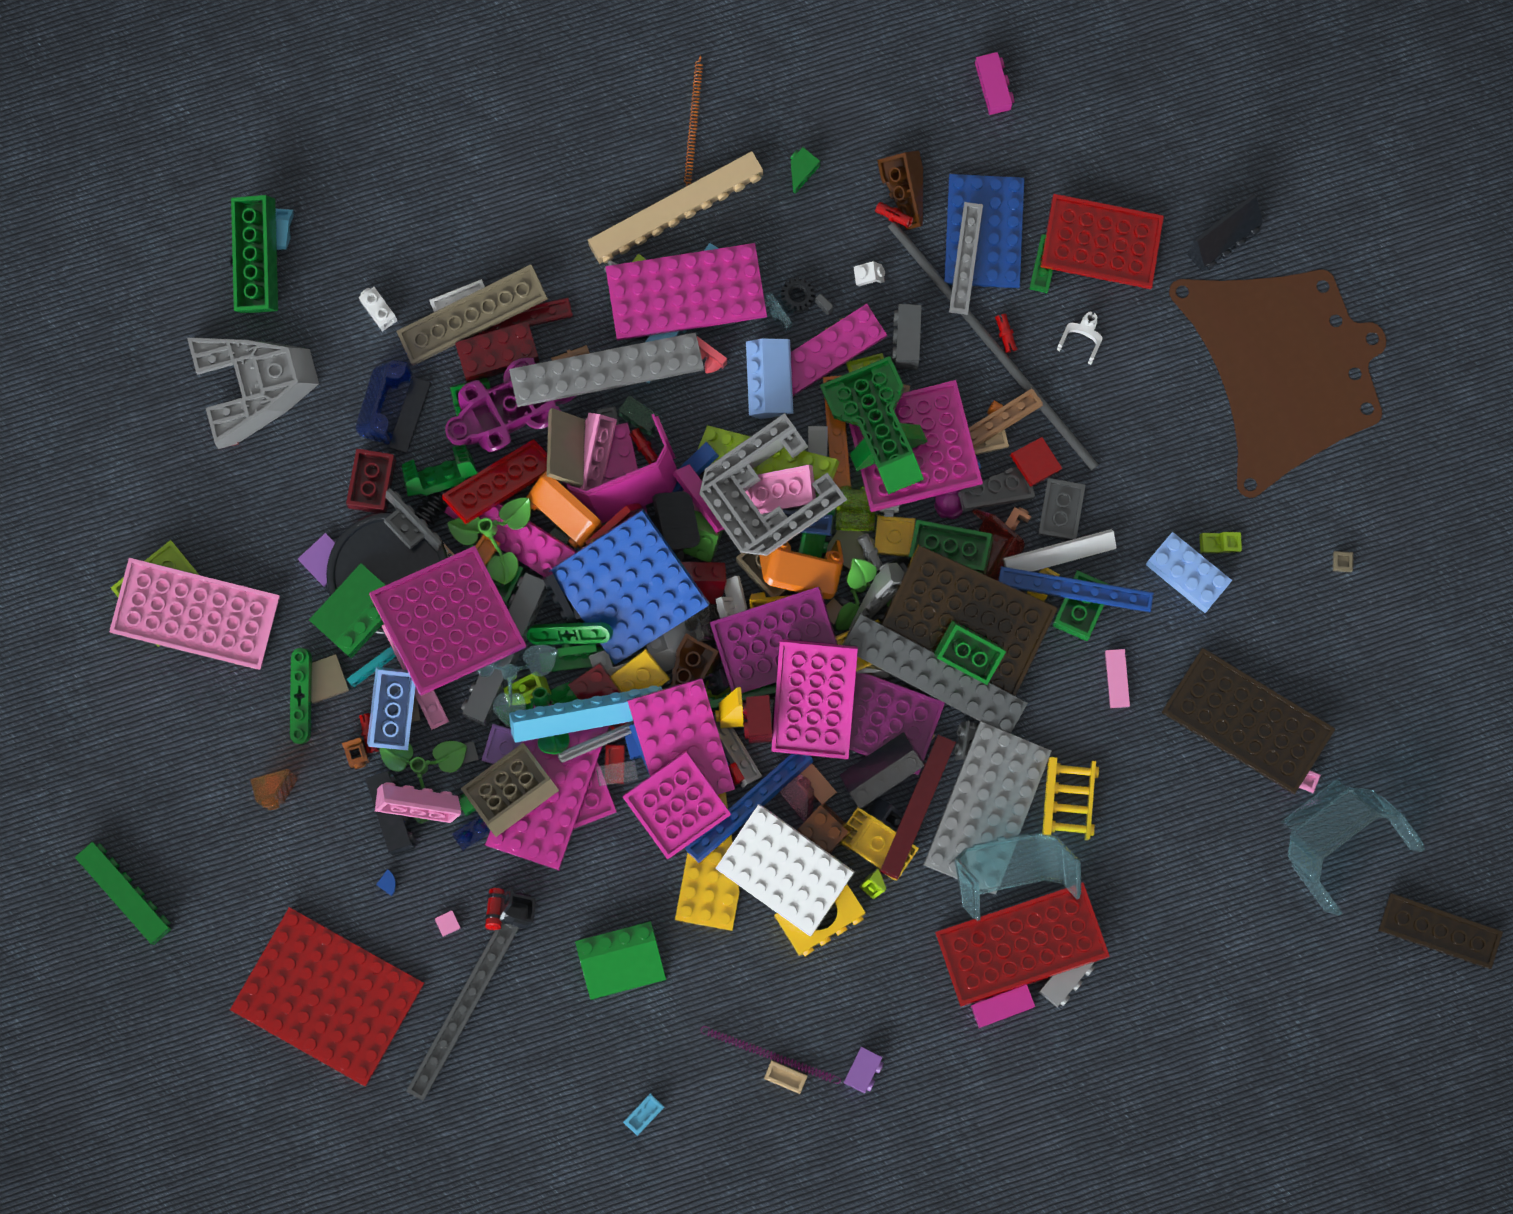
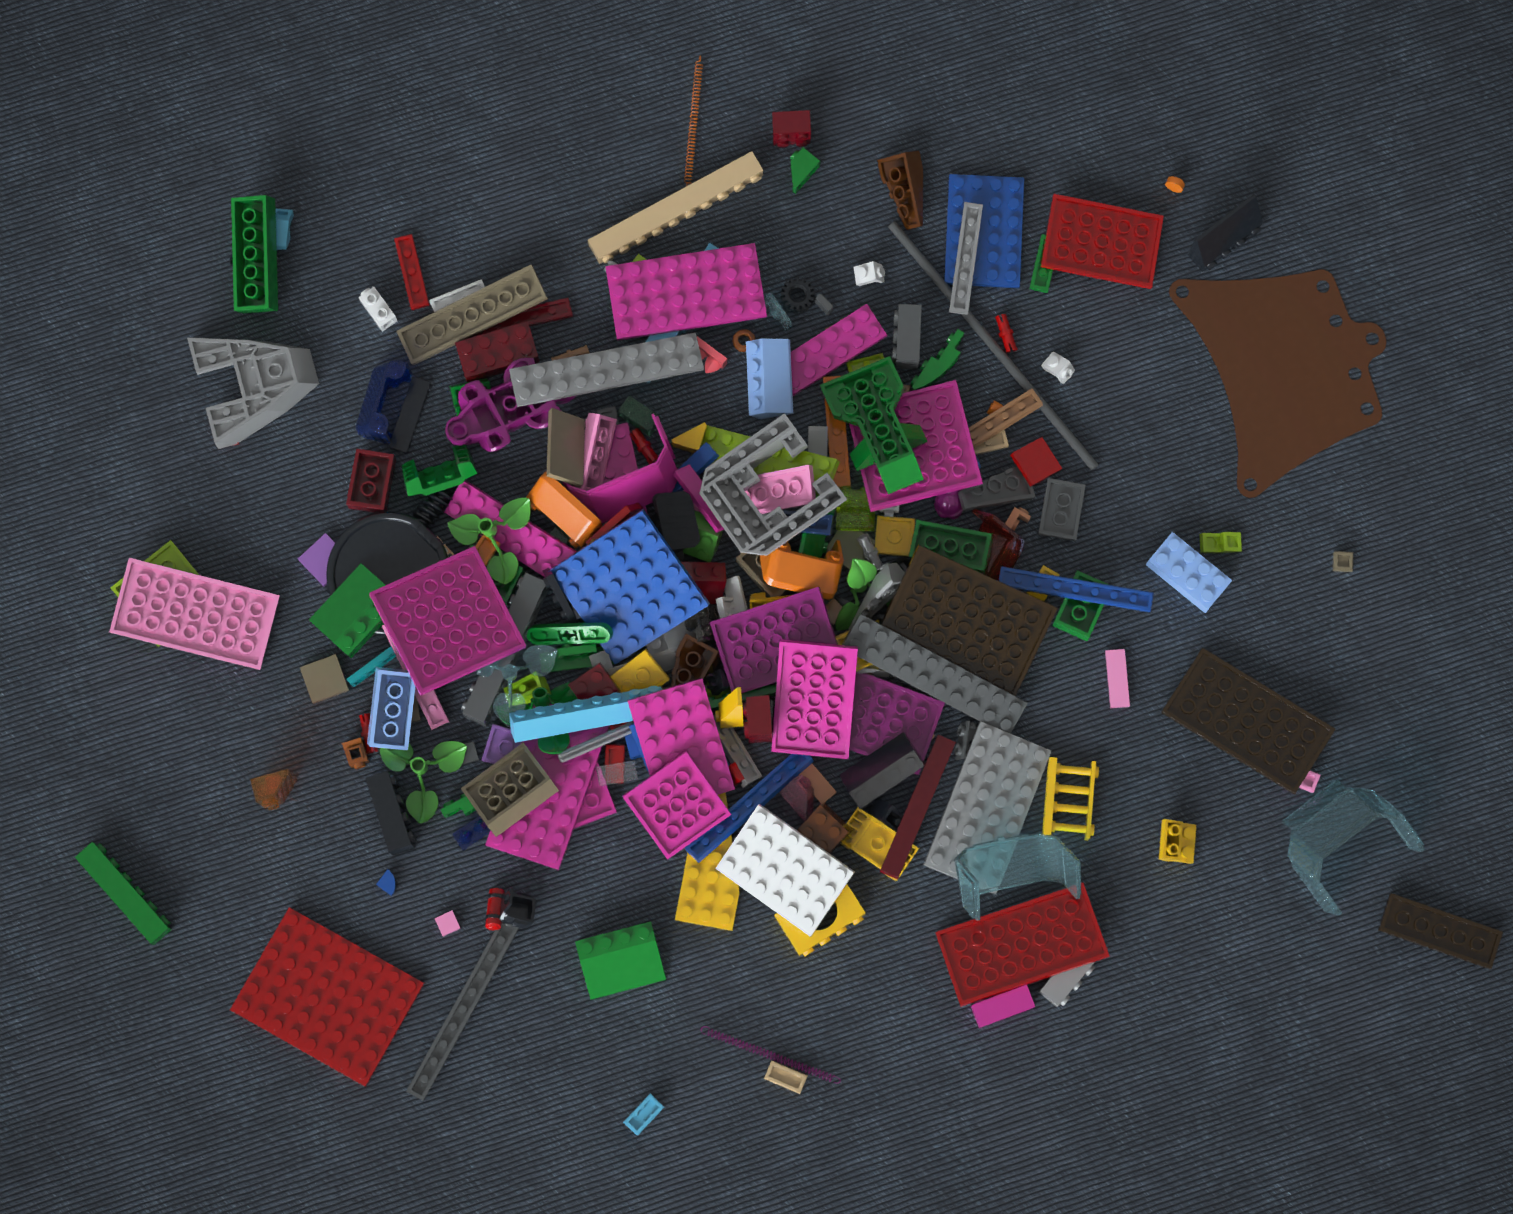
green piece [290,648,312,744] -> none
bright pink slope [375,782,461,823] -> none
dark grey bracket [384,488,442,551] -> none
red plate [442,439,547,524] -> none
medium lavender brick [844,1047,884,1094] -> none
lime slope [859,869,886,899] -> none
red pin [875,202,913,228] -> none
green brick [934,620,1006,685] -> none
dark pink brick [975,52,1014,115] -> none
white tile [1003,529,1116,572] -> none
white piece [1057,312,1102,365] -> none
none -> red tile [394,234,430,310]
none -> yellow slope [671,422,707,453]
none -> dark orange piece [732,329,756,352]
none -> dark red brick [772,110,811,147]
none -> green slope [910,329,964,391]
none -> white bracket [1041,352,1075,384]
none -> yellow brick [1159,819,1196,864]
none -> orange tile [1165,176,1185,193]

